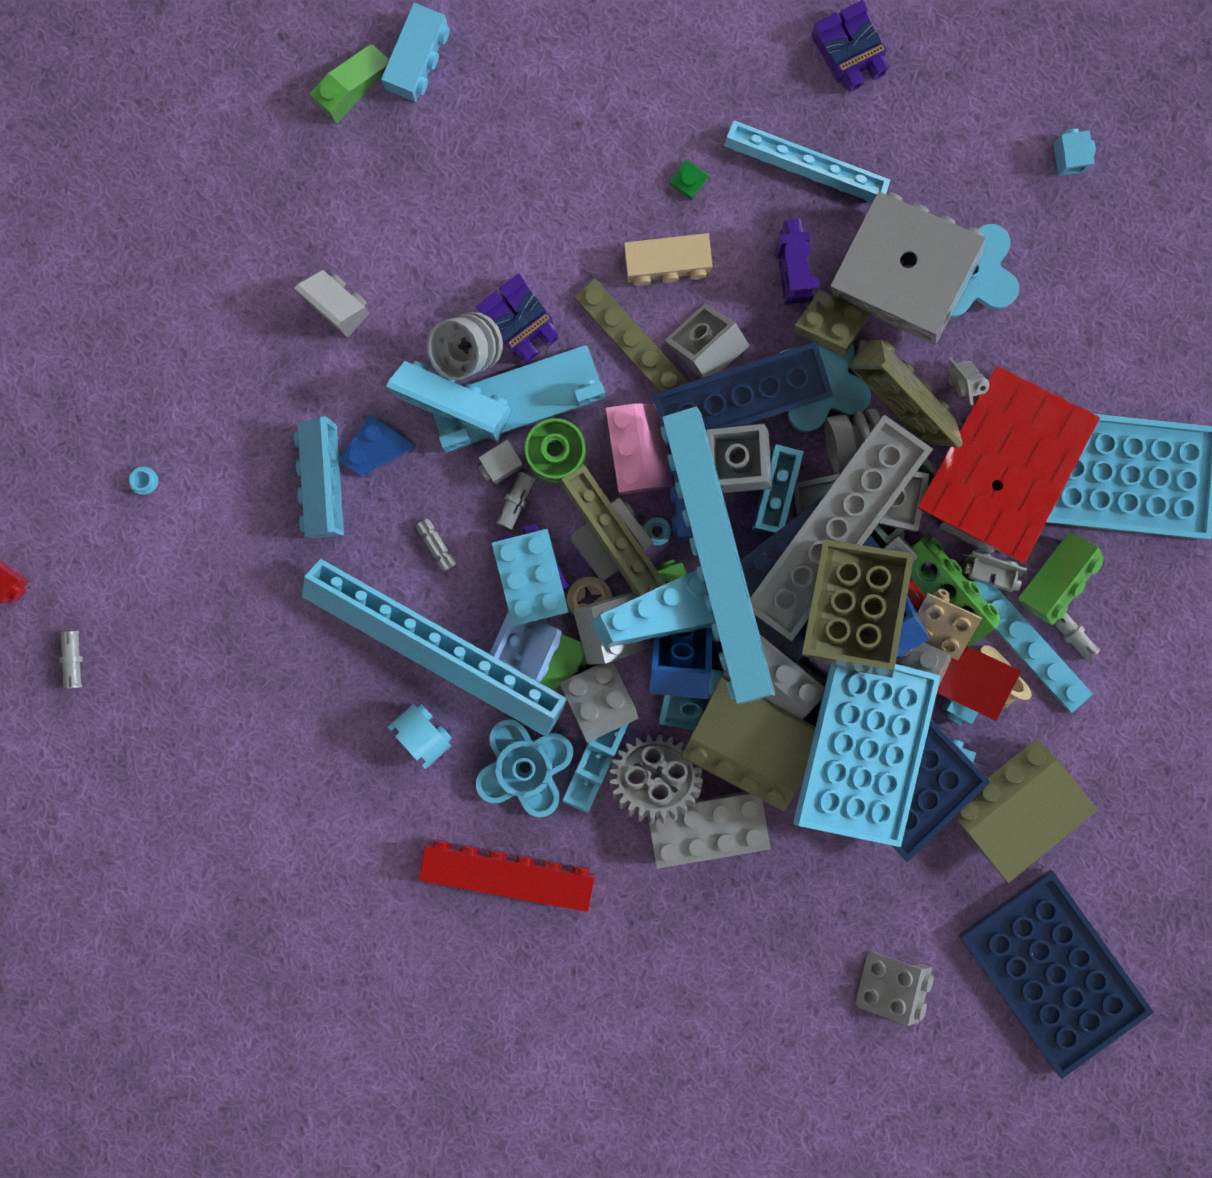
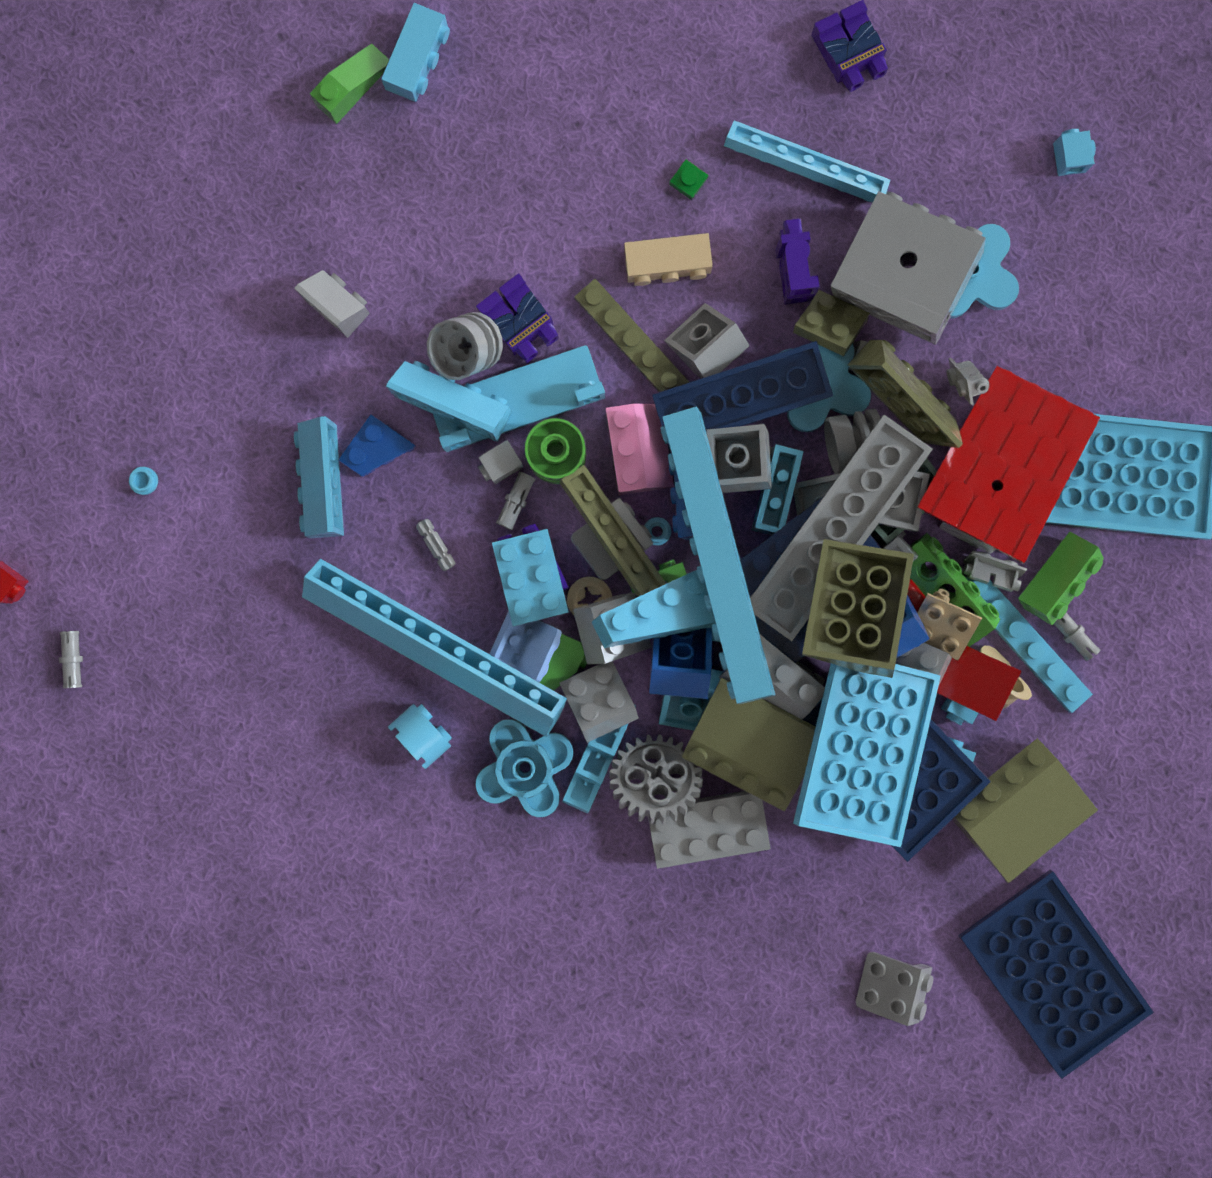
red brick [419,839,595,912] -> none

